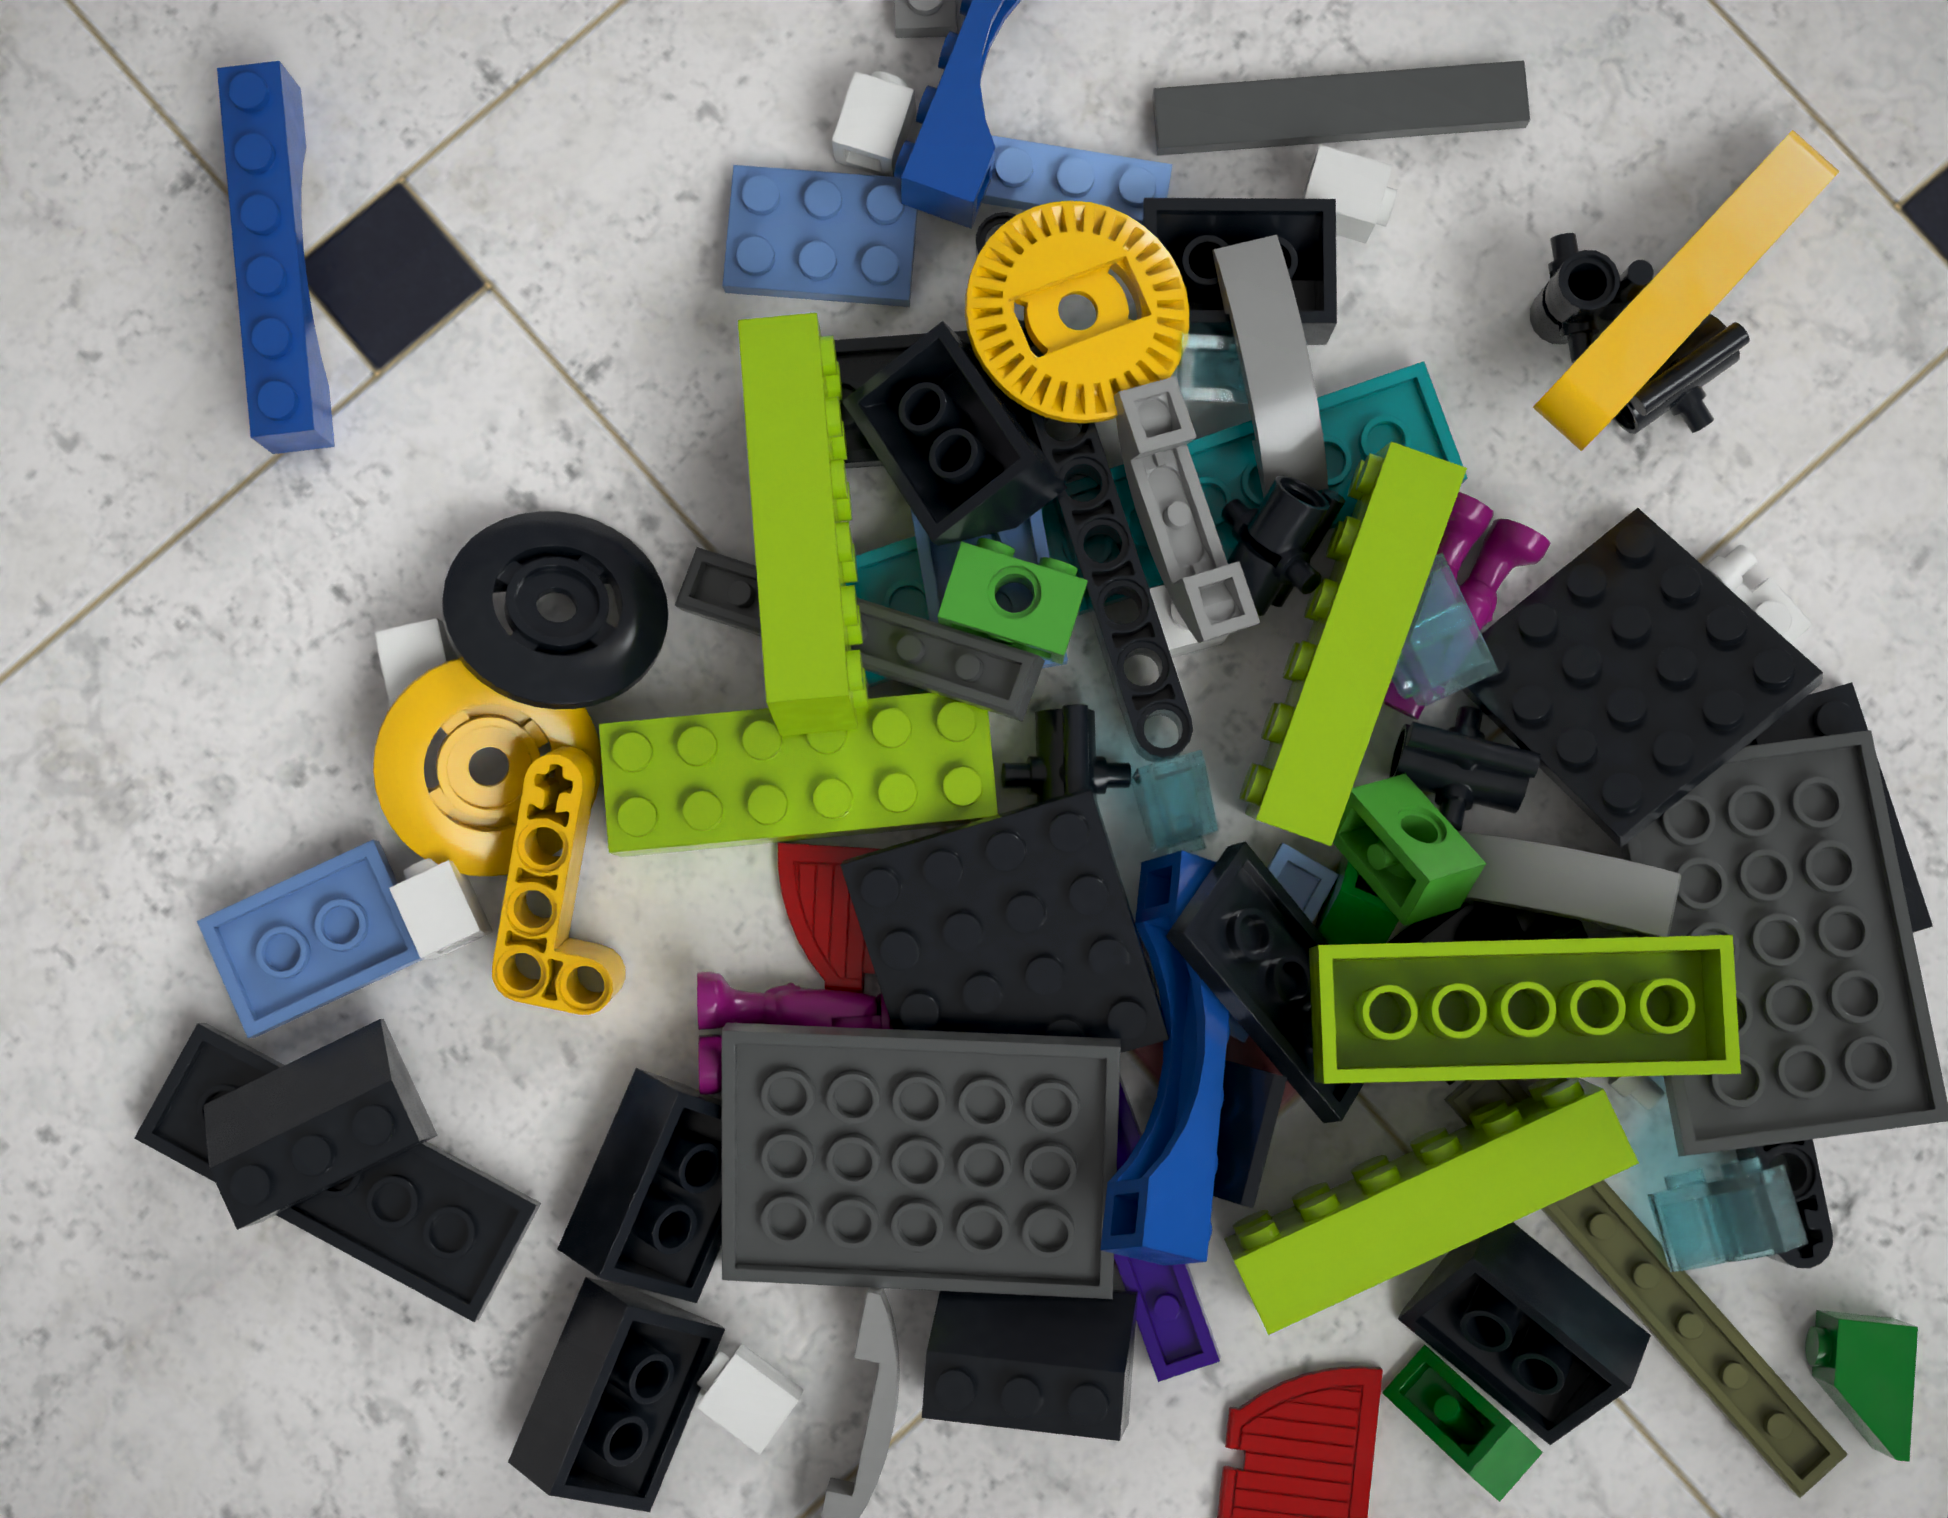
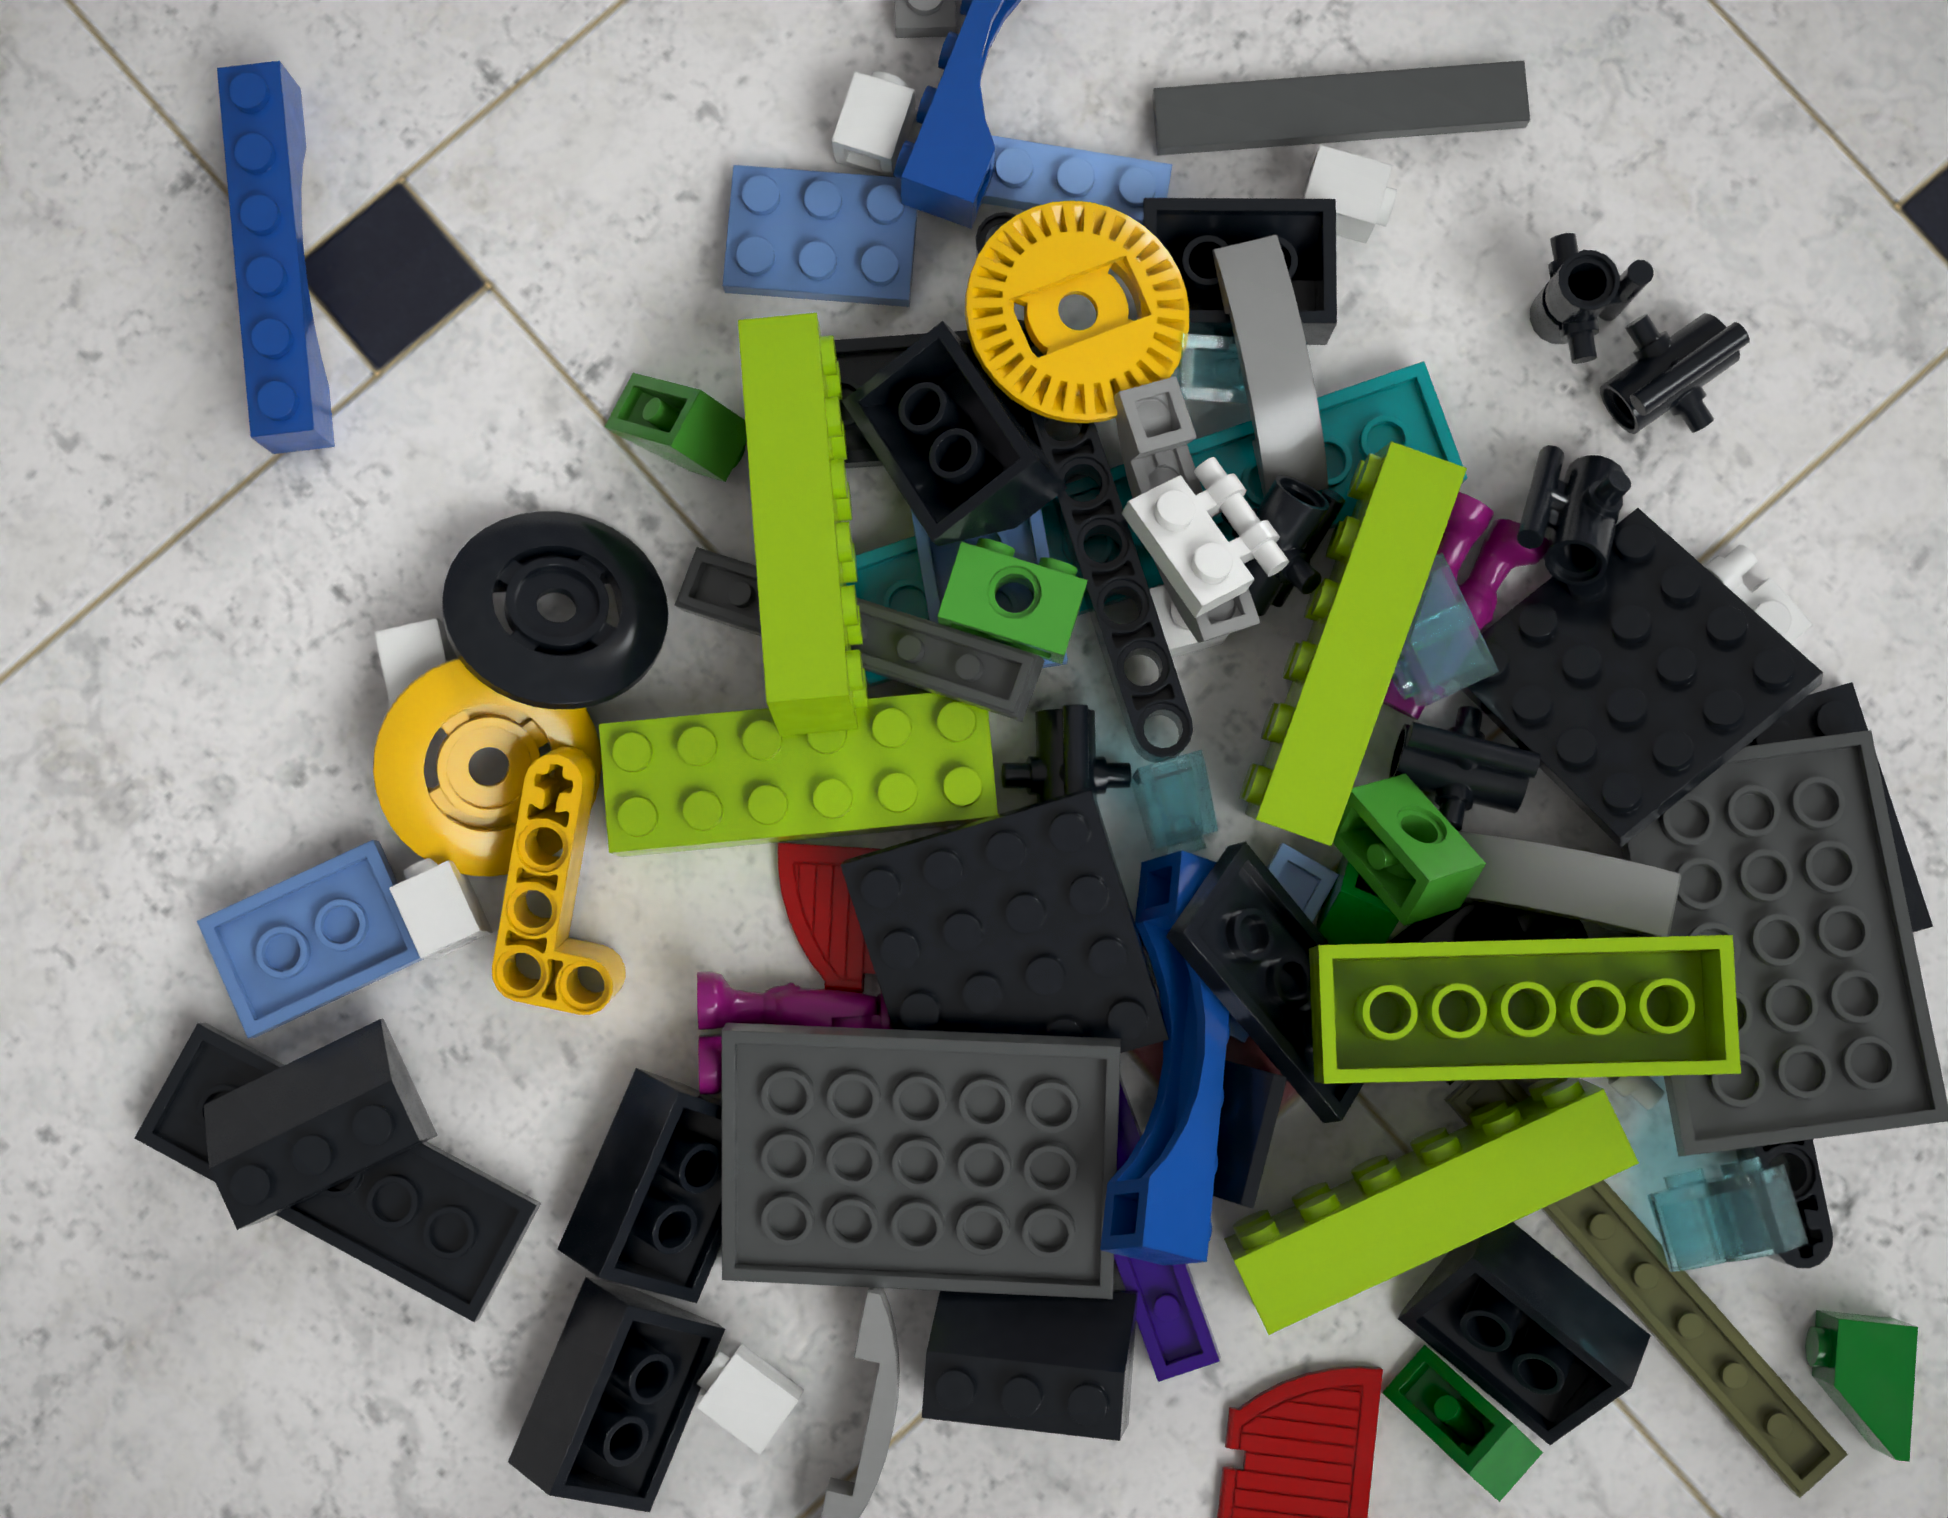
yellow beam [1533,130,1840,451] -> none
none -> bright green slope [605,373,747,482]
none -> white plate [1122,457,1289,618]
none -> black pin [1517,445,1631,585]

